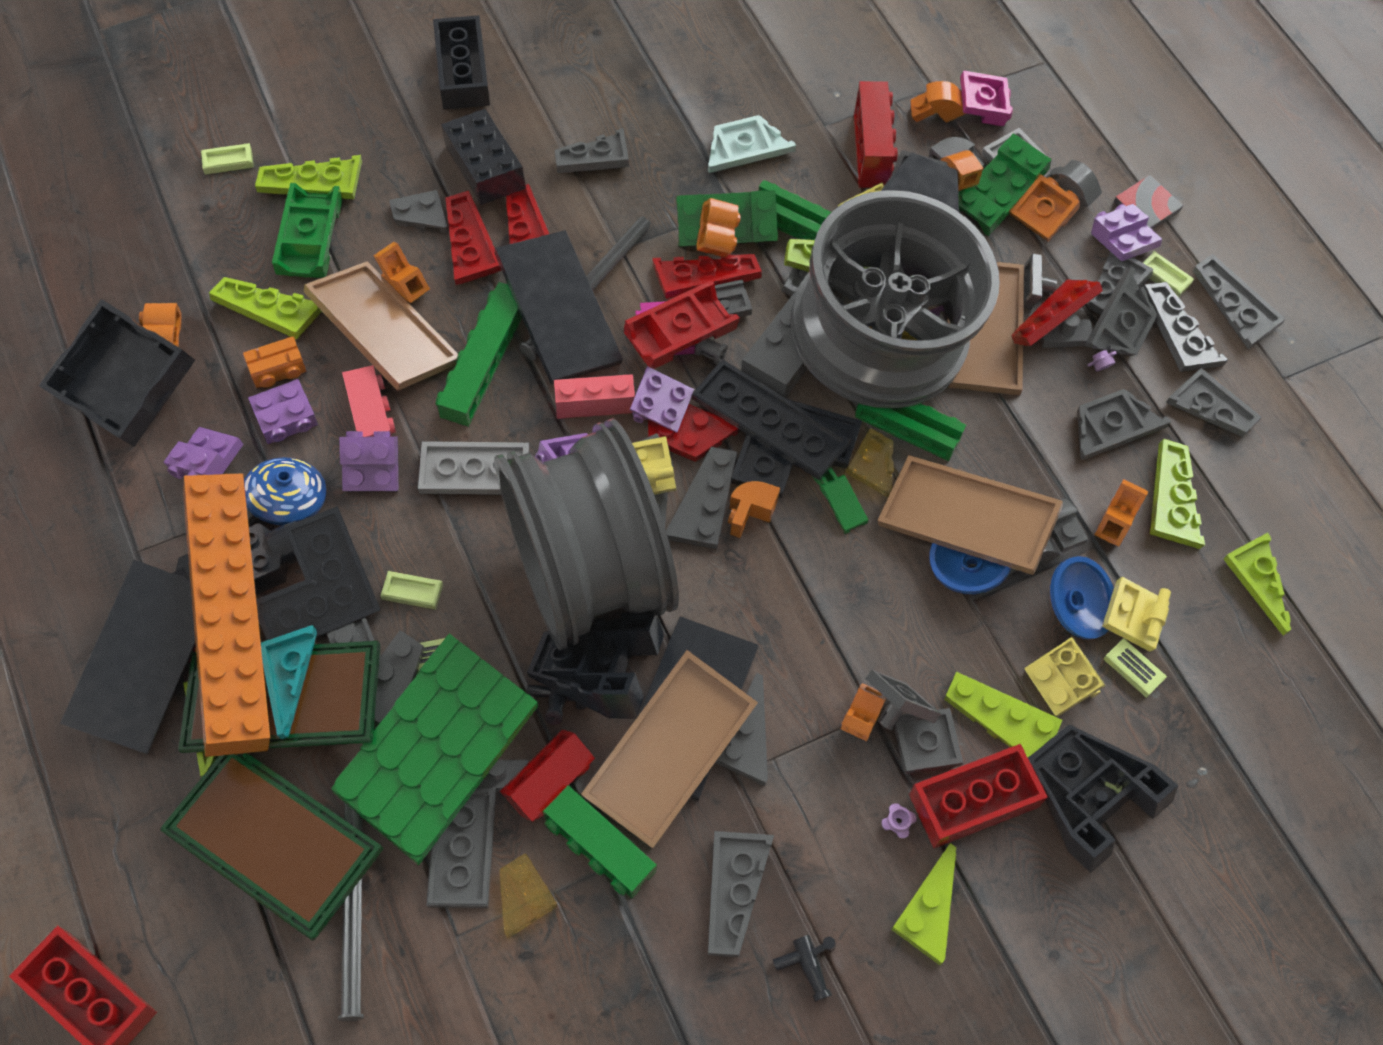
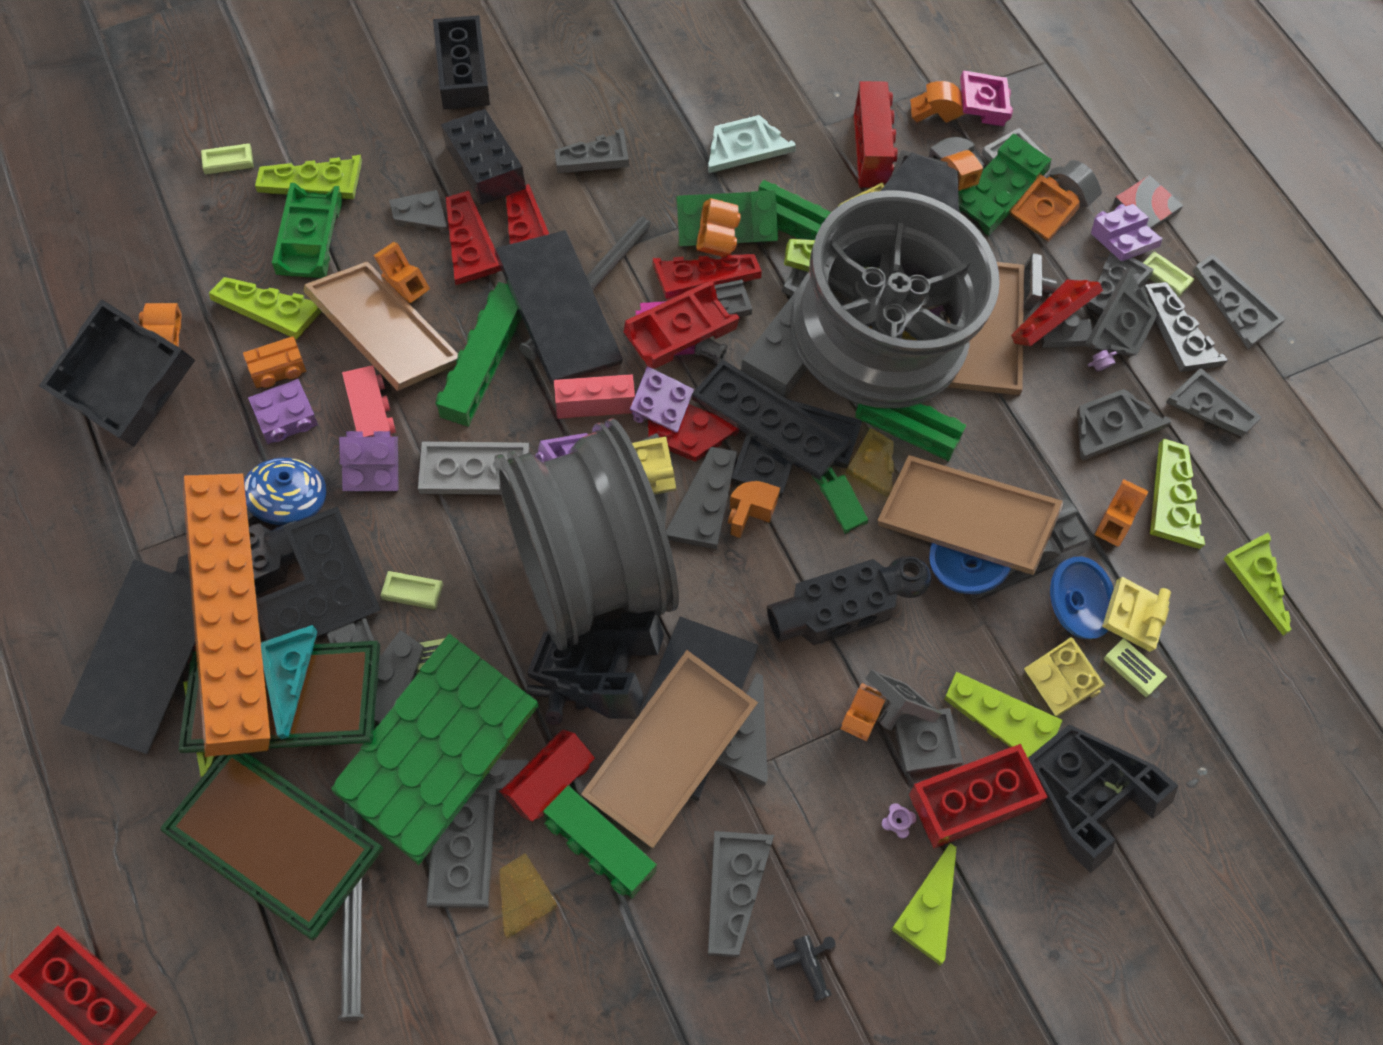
medium lavender plate [164,427,243,479] -> none
none -> black brick [766,556,931,645]

